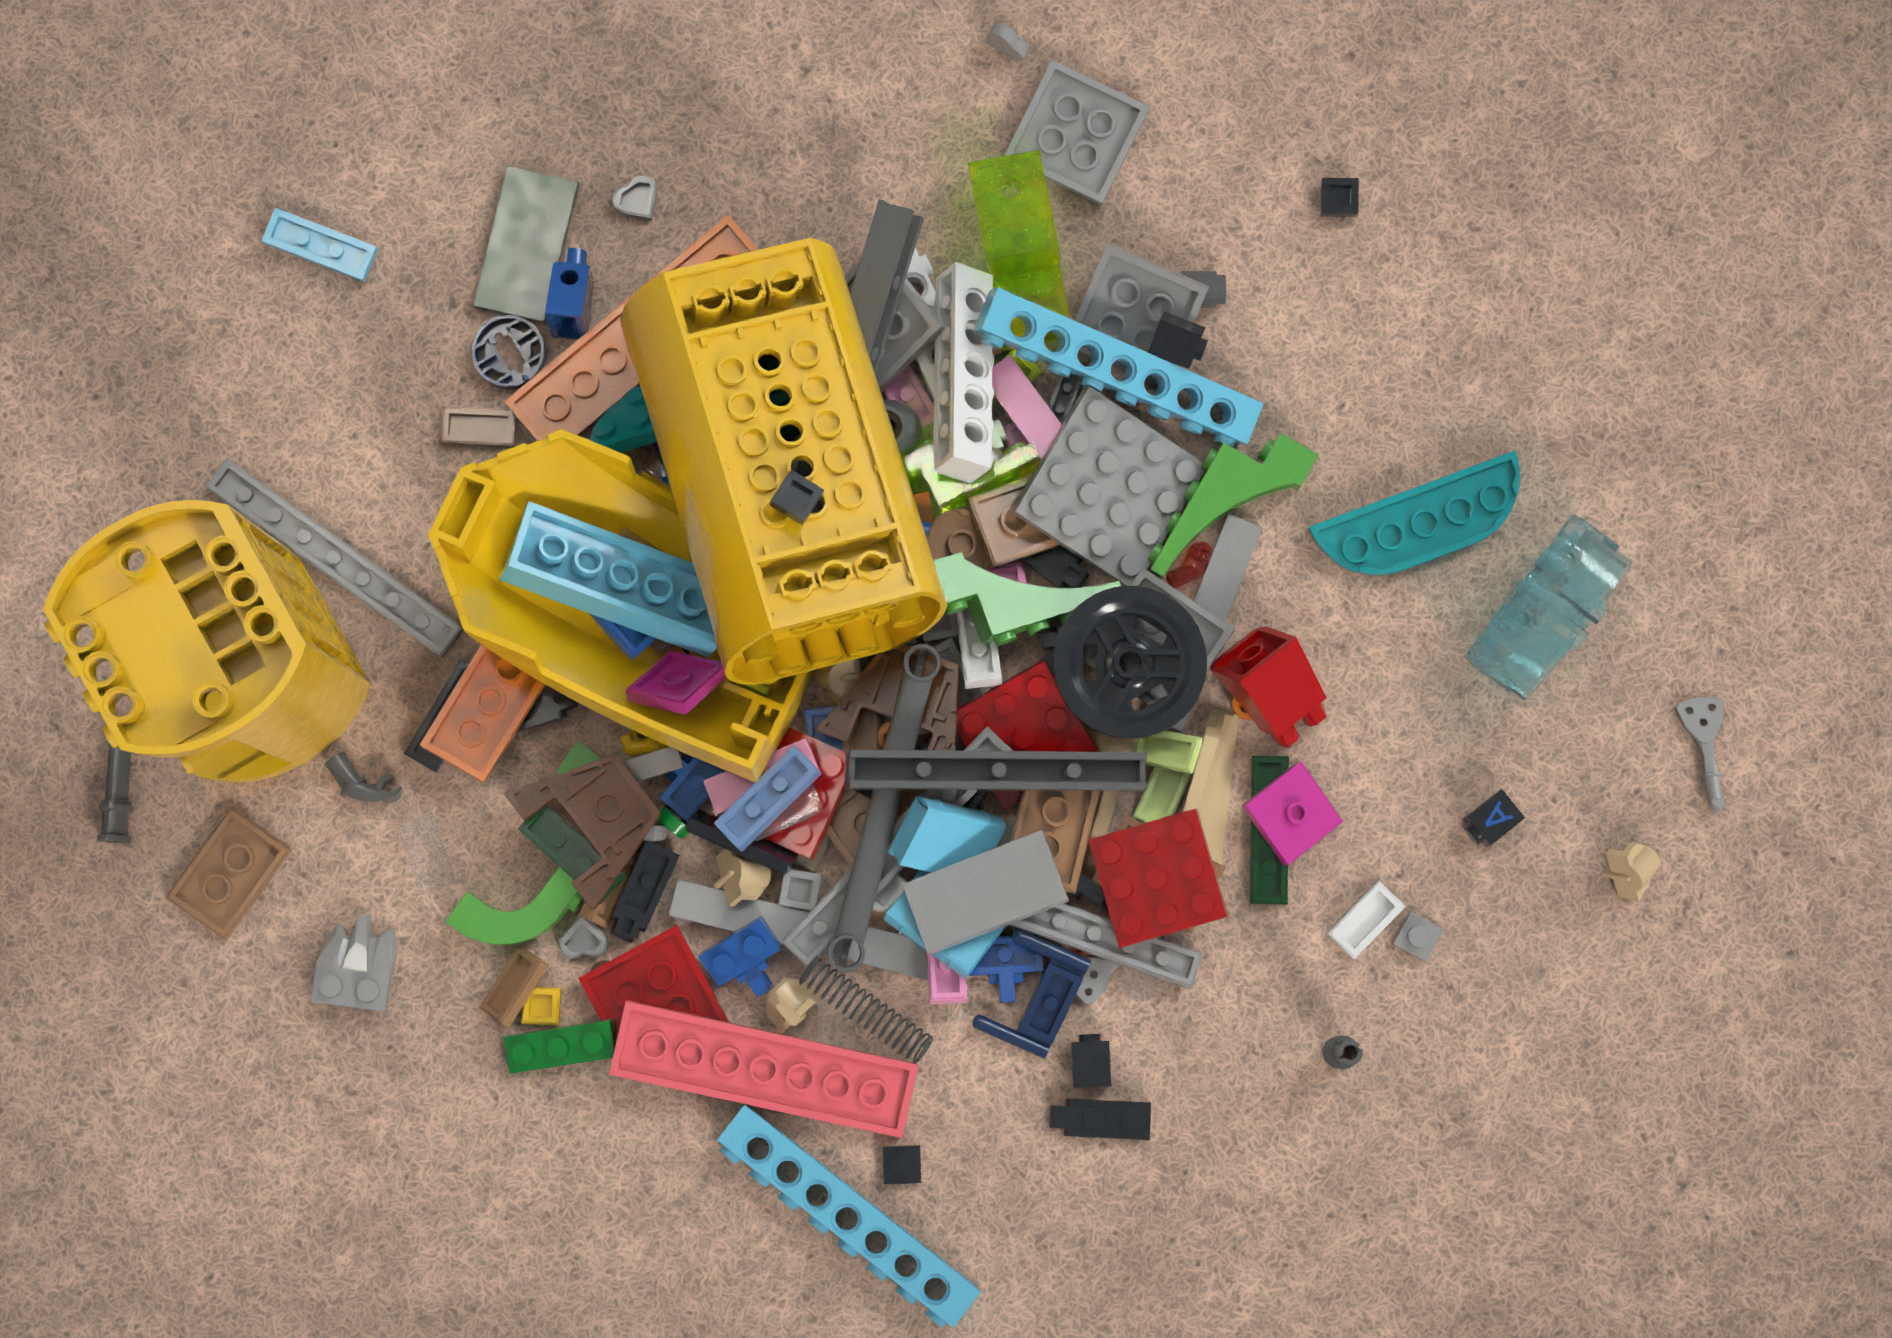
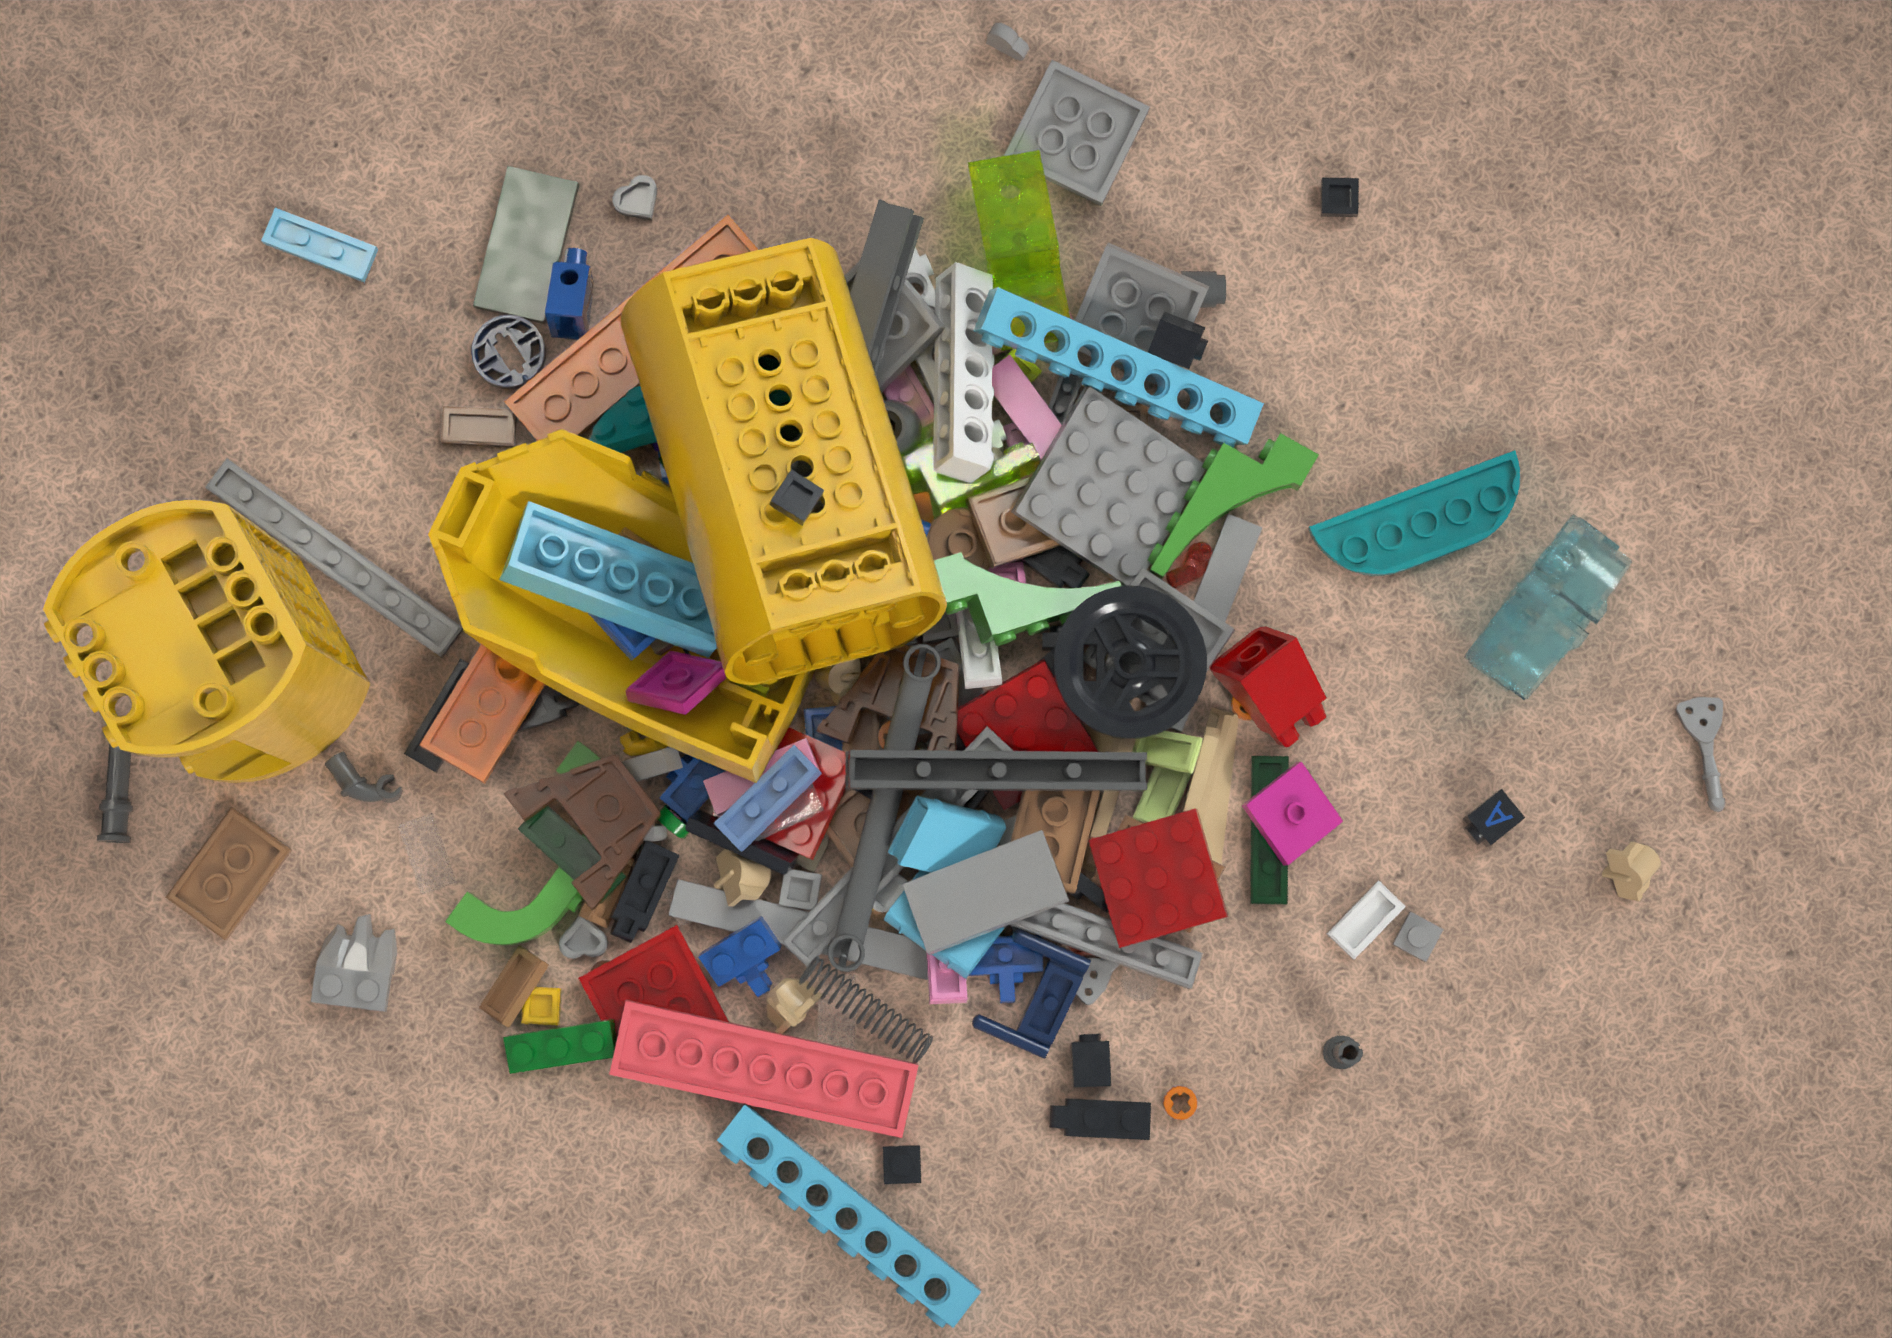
none -> orange bush [1163,1086,1197,1120]

